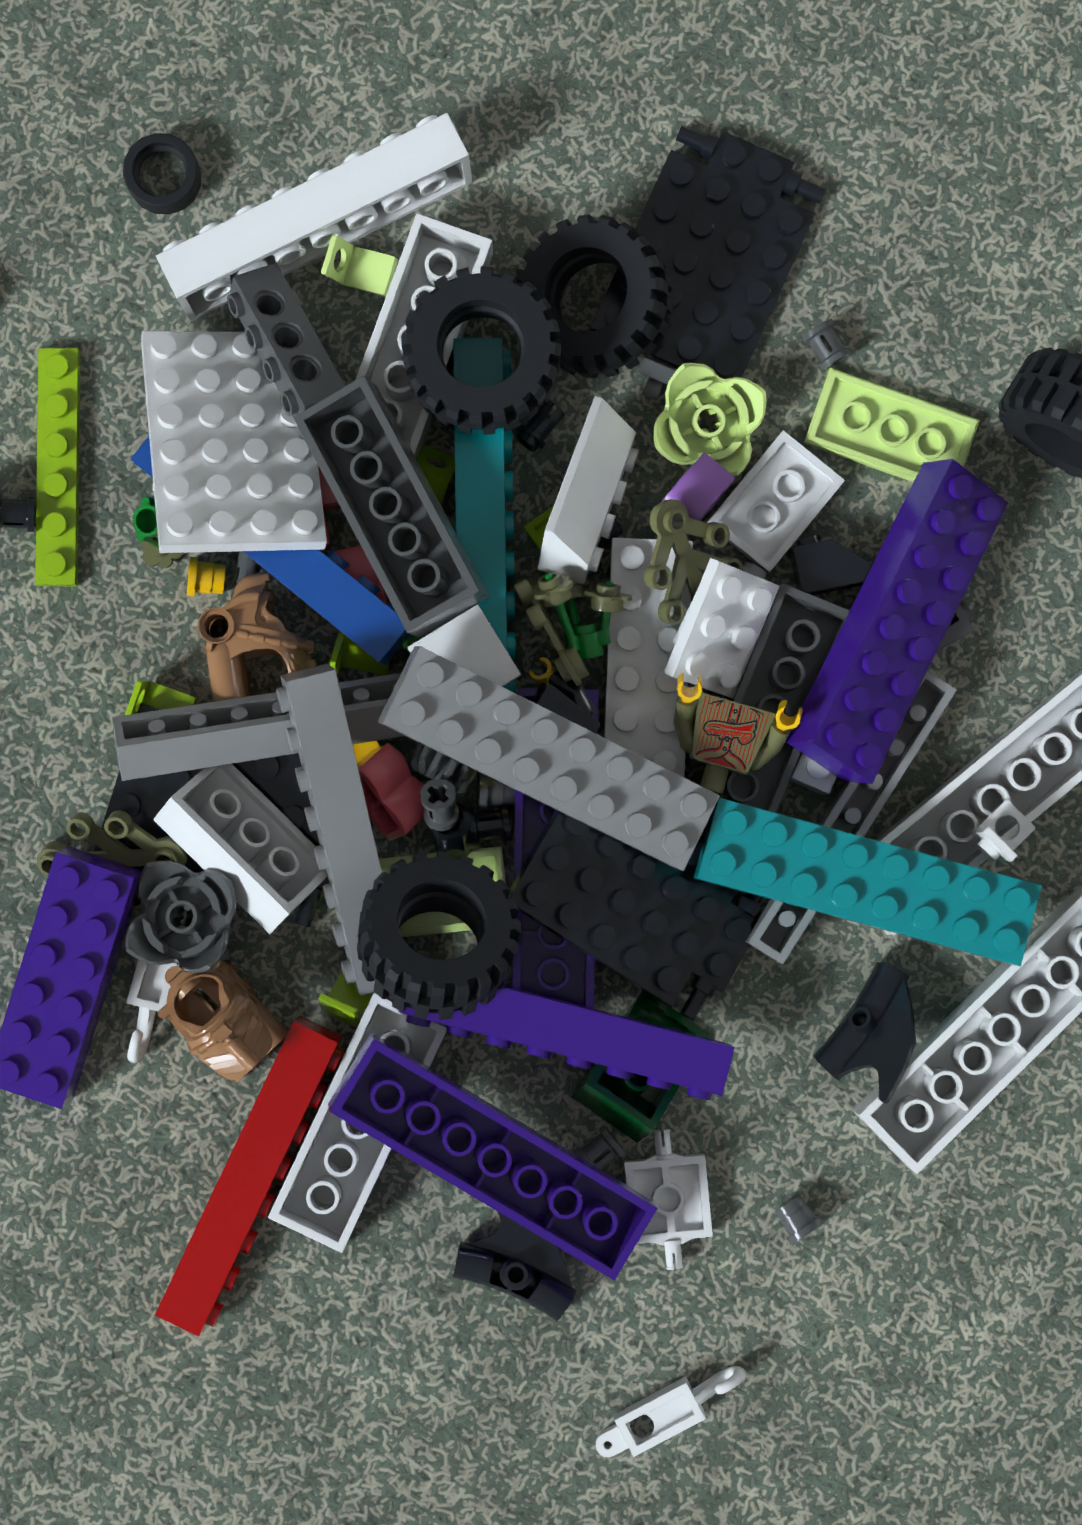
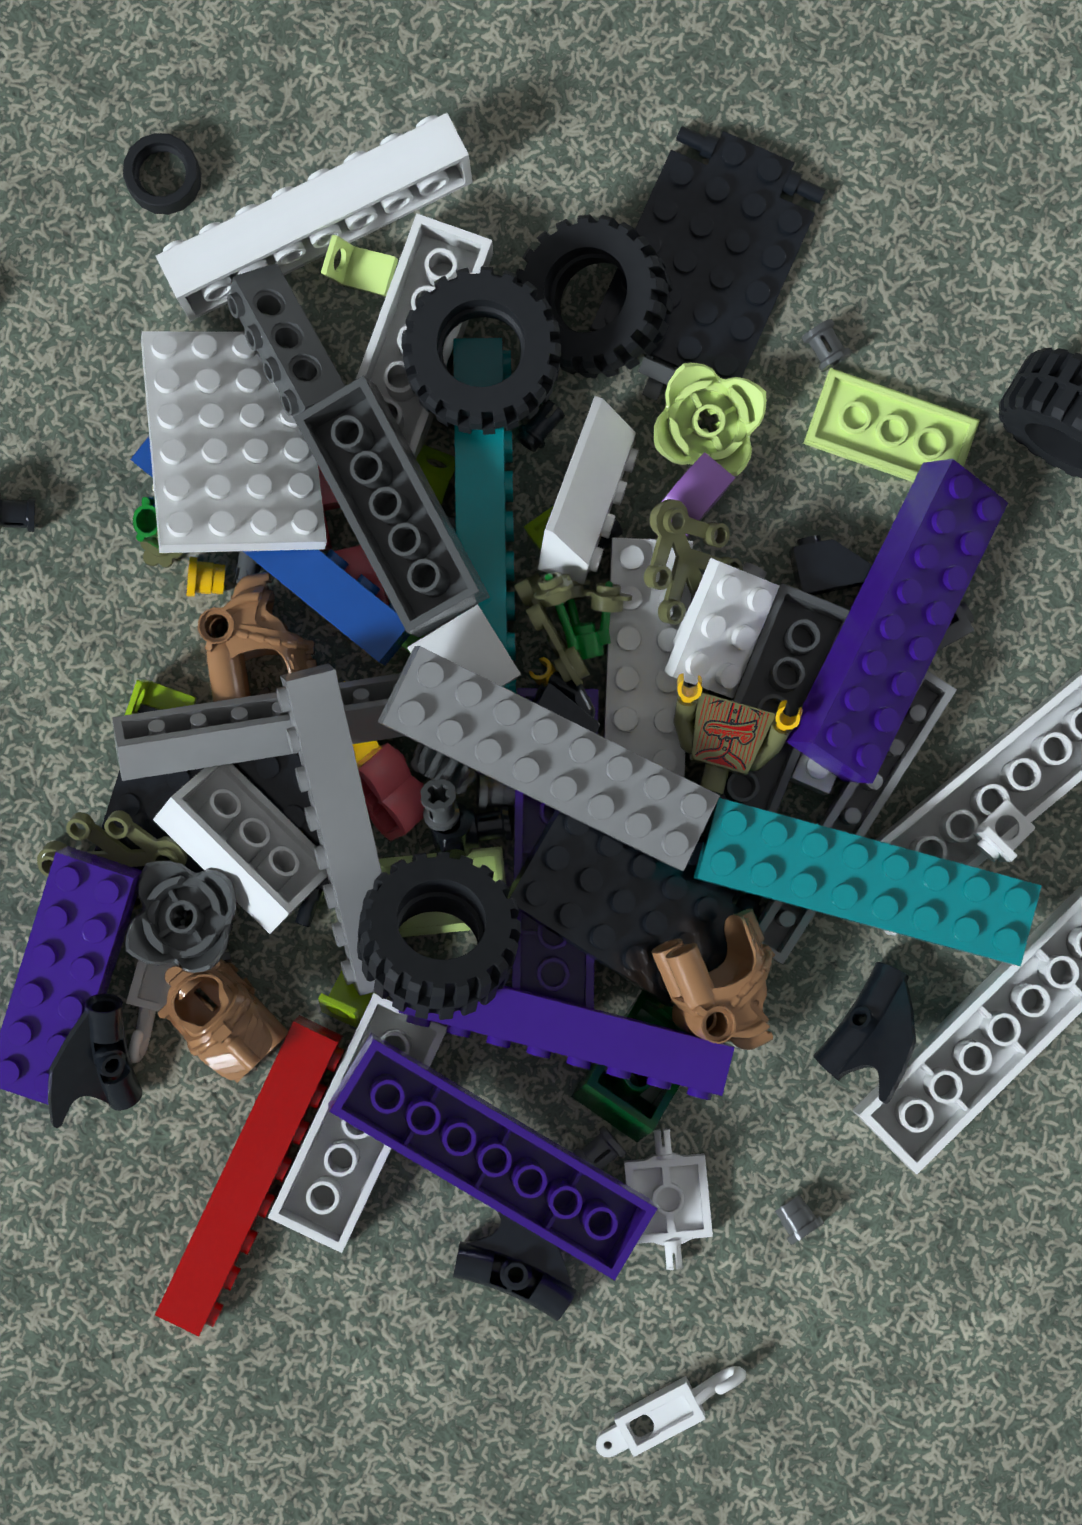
lime plate [35,348,81,587] -> none
lime bracket [330,631,391,678] -> none
white plate [707,430,845,574] -> none
none -> black pin [48,993,143,1128]
none -> medium nougat helmet [651,909,775,1050]

